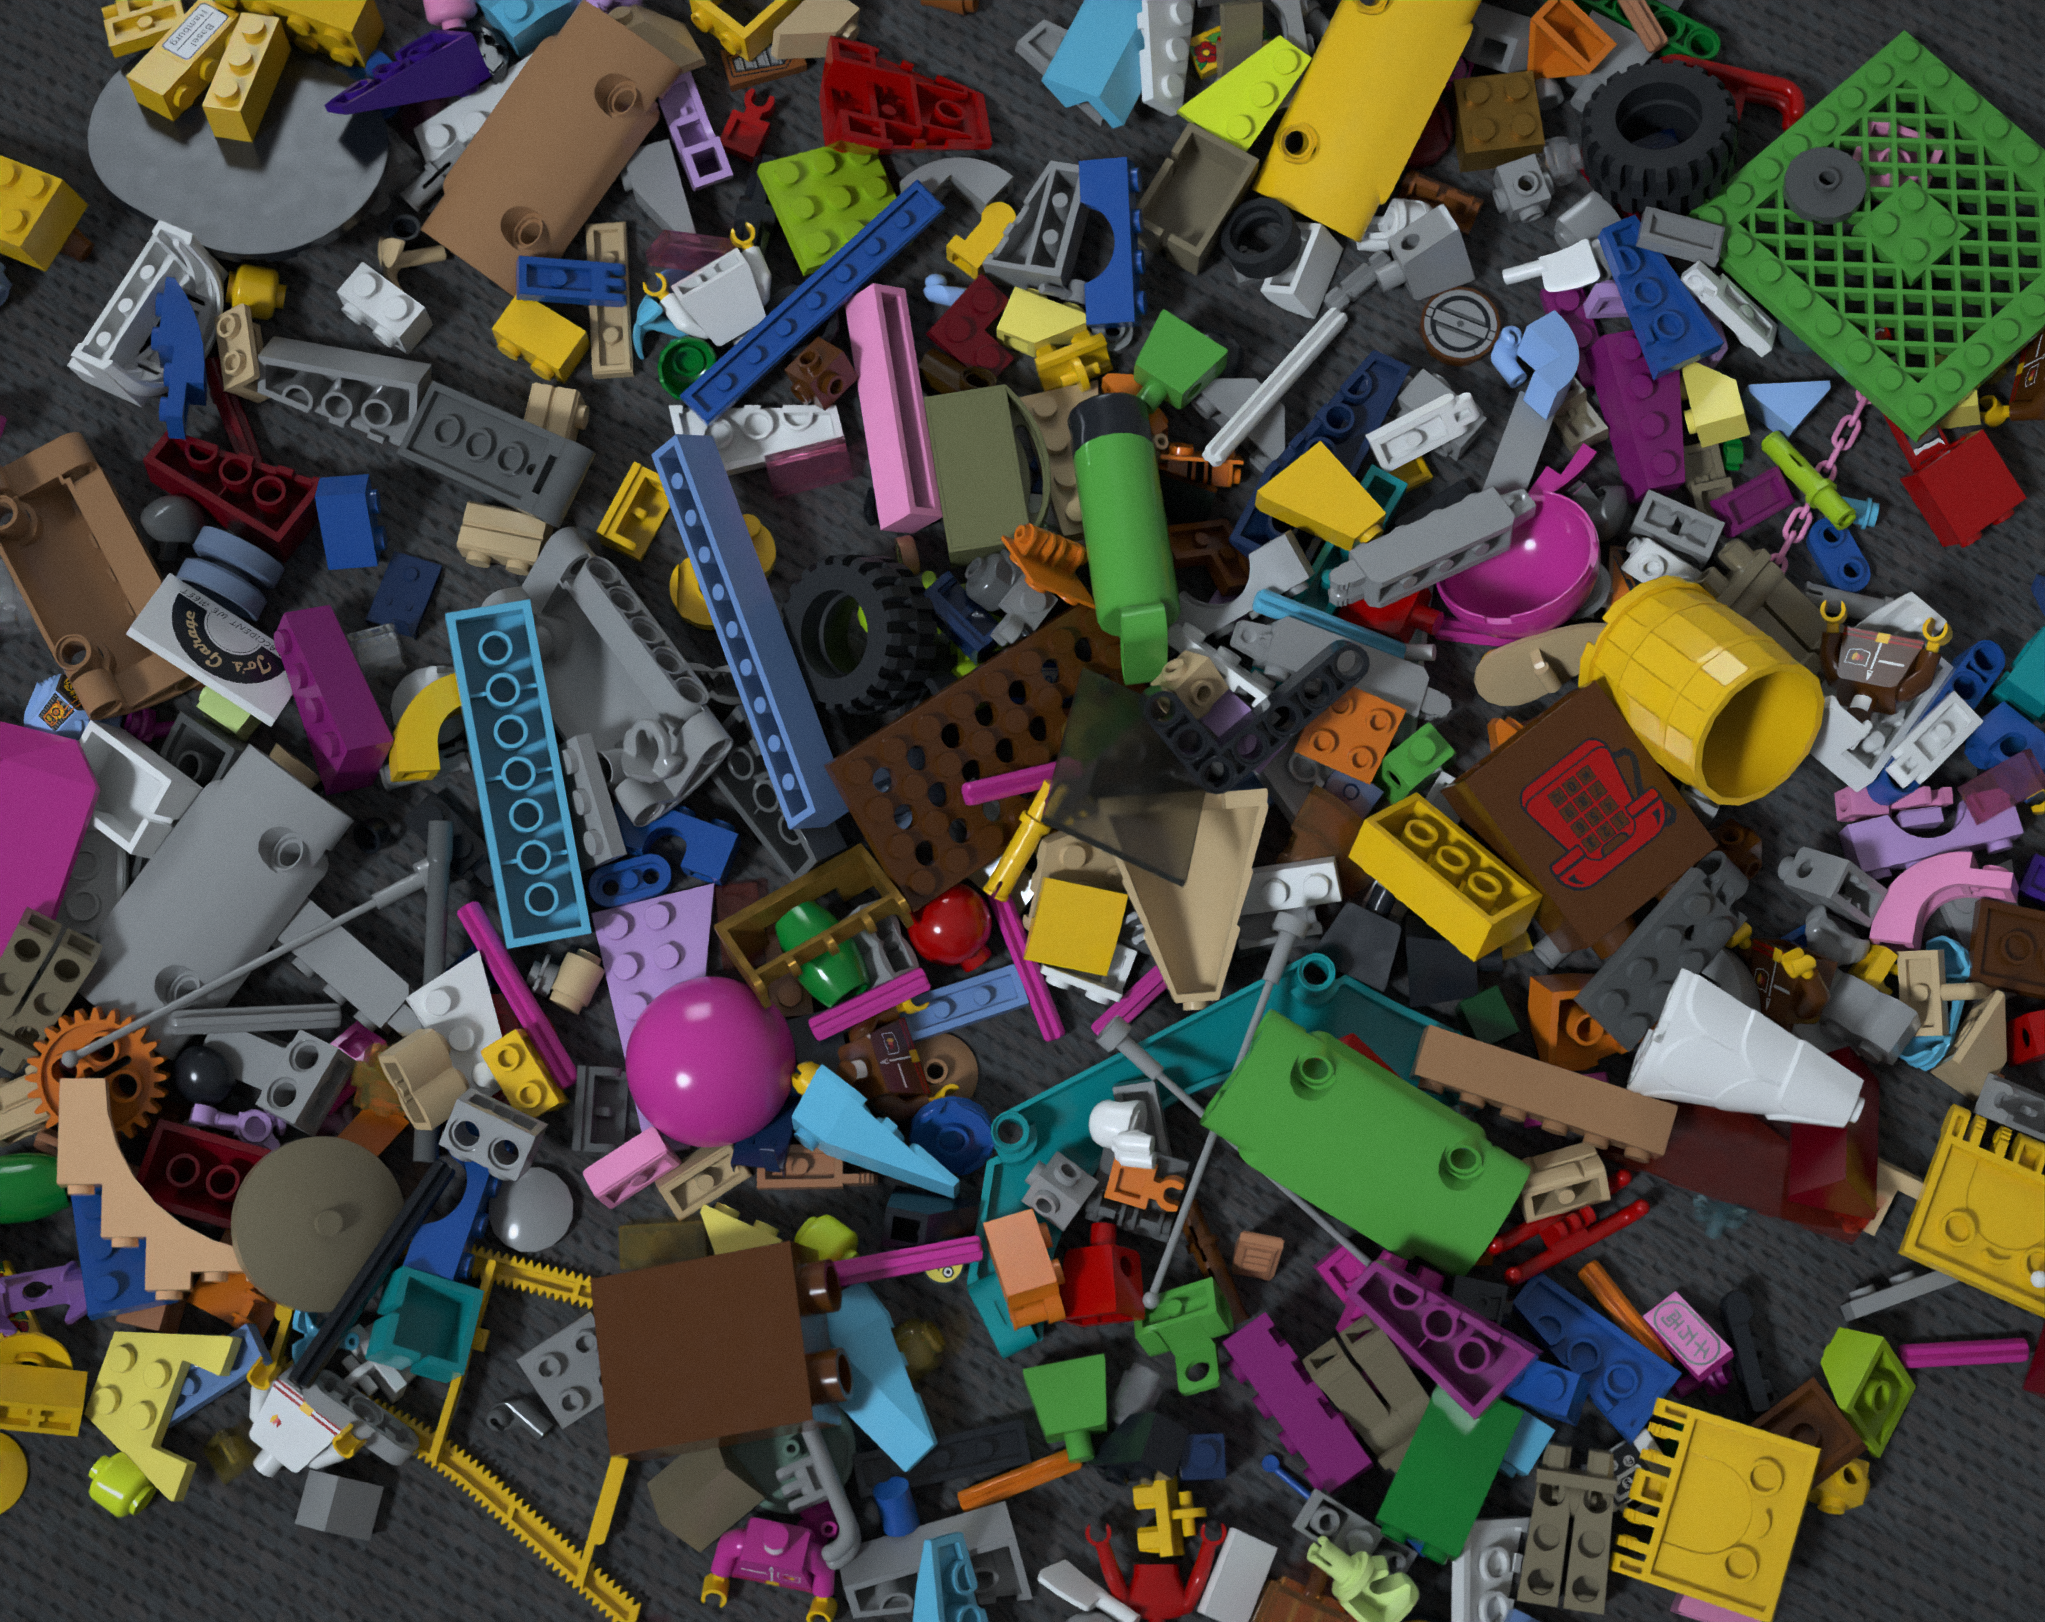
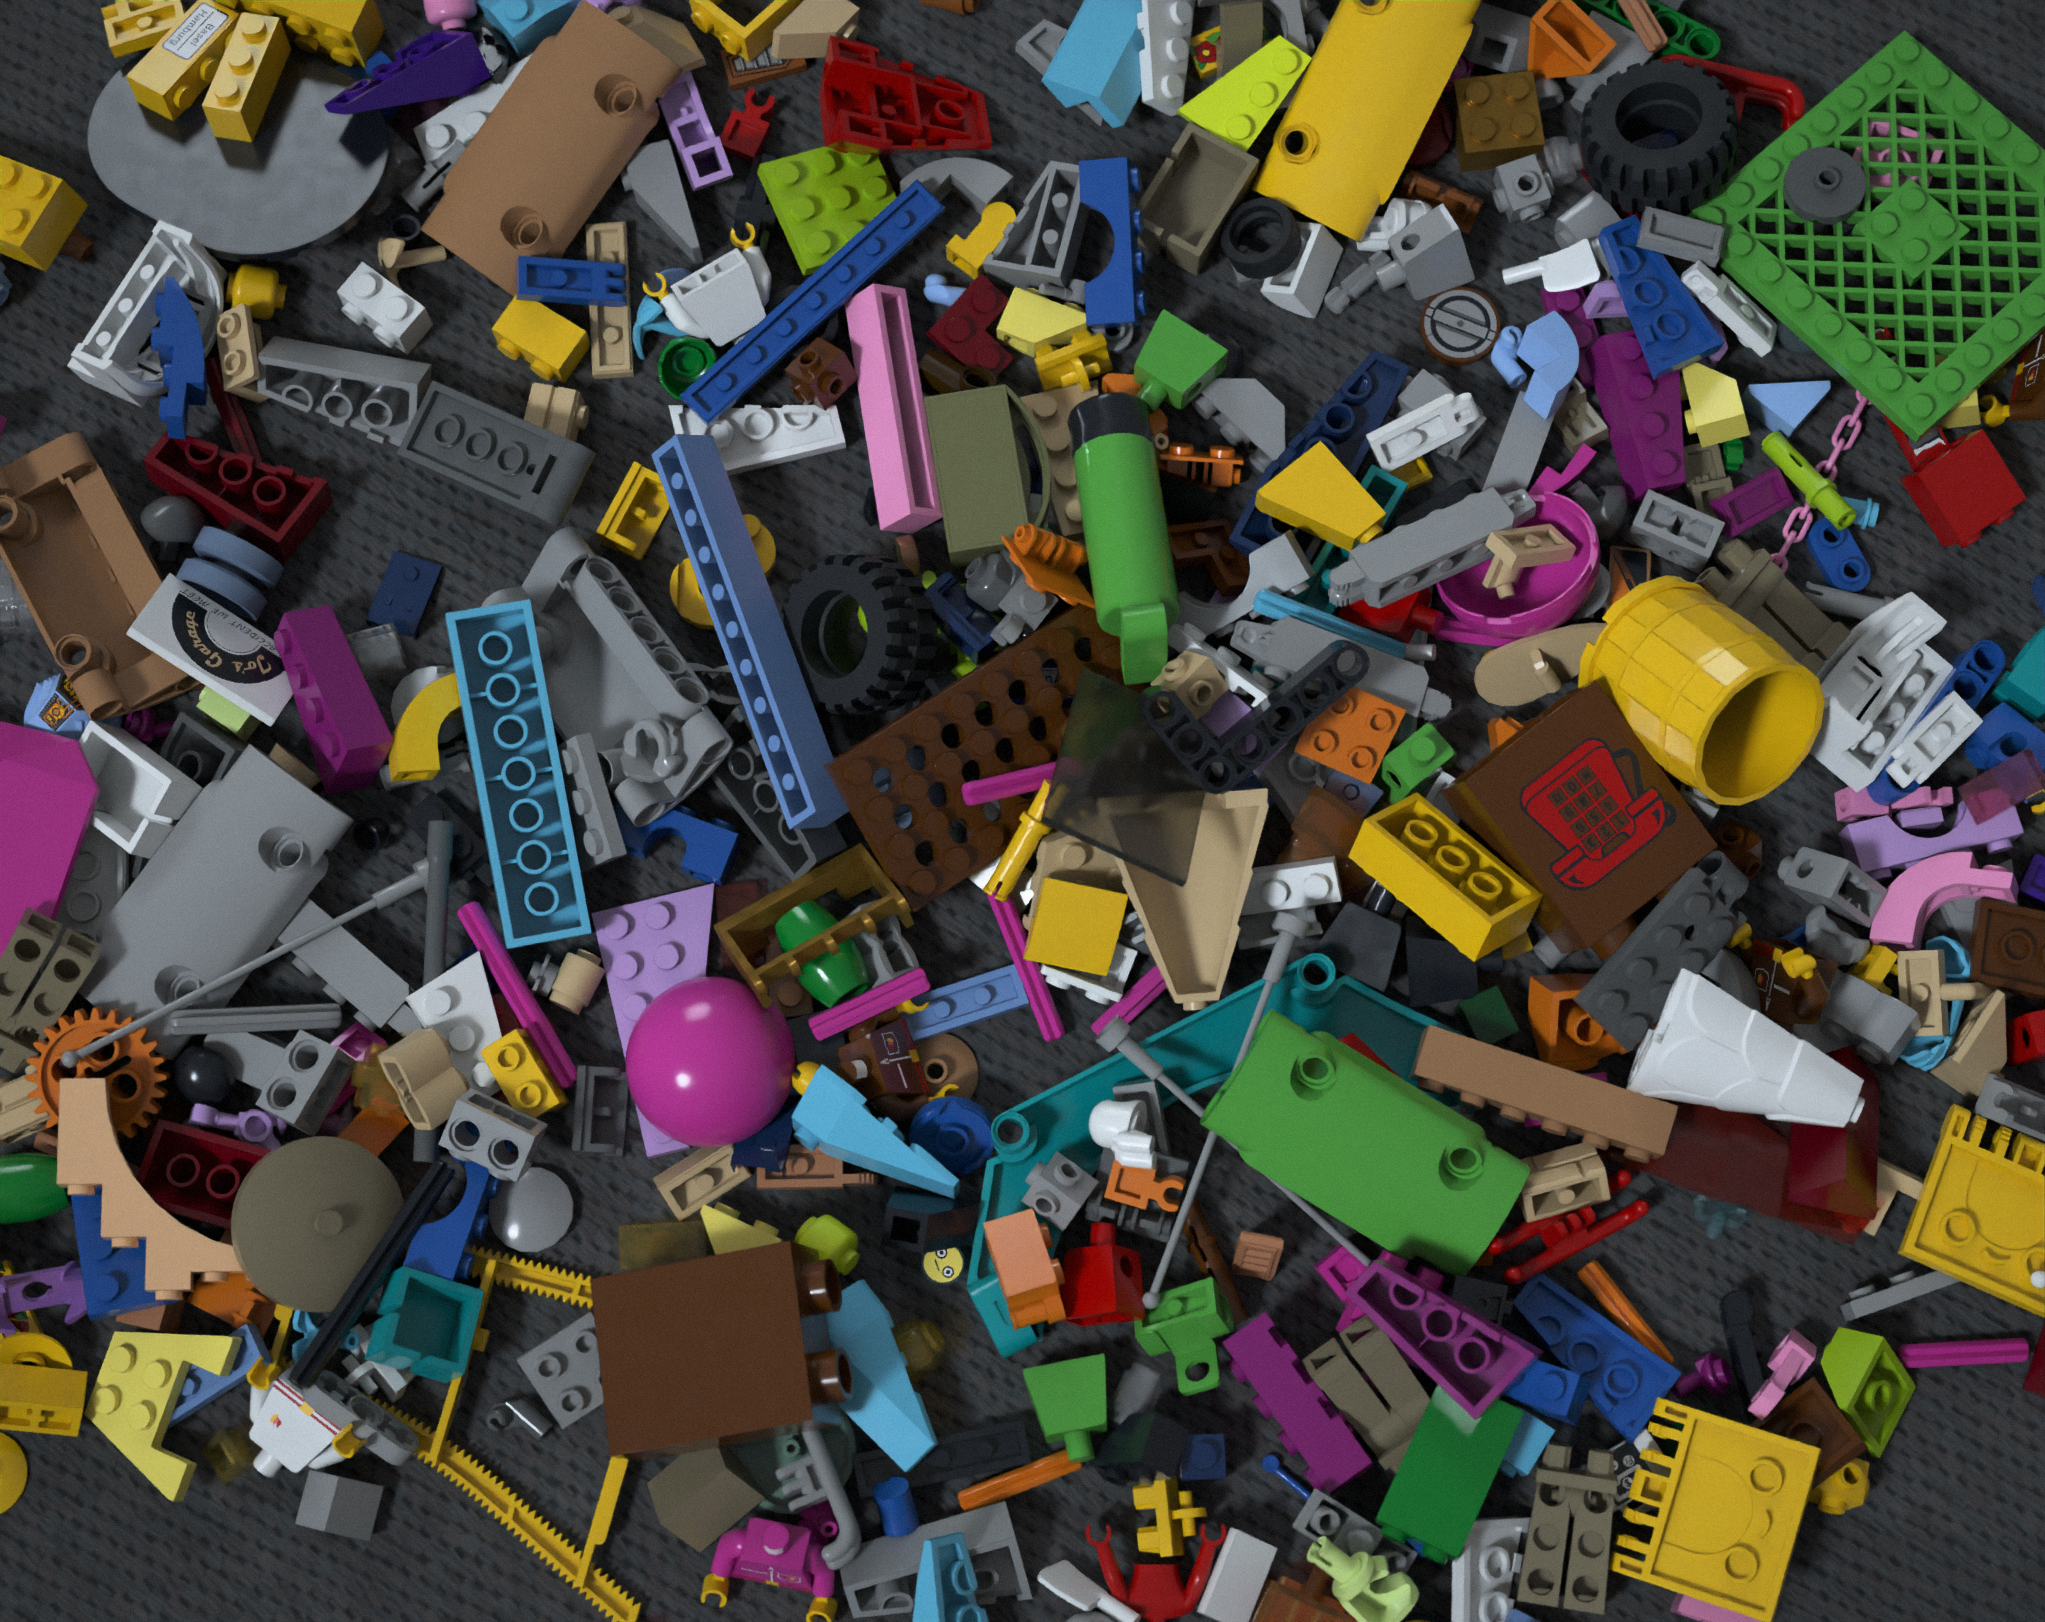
neon yellow head [88,1452,157,1518] -> none
blue brick [315,474,387,570] -> none
tan brick [457,501,553,576] -> none
bright pink slope [583,1127,682,1209] -> none
blue plate [588,854,673,909] -> none
clear pink tile [645,229,736,272] -> none
clear pink tile [764,436,854,498] -> none
dark pink axle [833,1235,983,1287] -> none
red brick [908,883,992,972] -> none
white axle [1202,307,1348,467] -> none
white hinge [1621,537,1702,583] -> none
dark pink tile [1642,1291,1734,1382] -> none
reddish brown torso [1820,600,1953,723] -> none
none -> tan piece [1482,524,1576,600]
none -> bright pink piece [1748,1328,1817,1421]

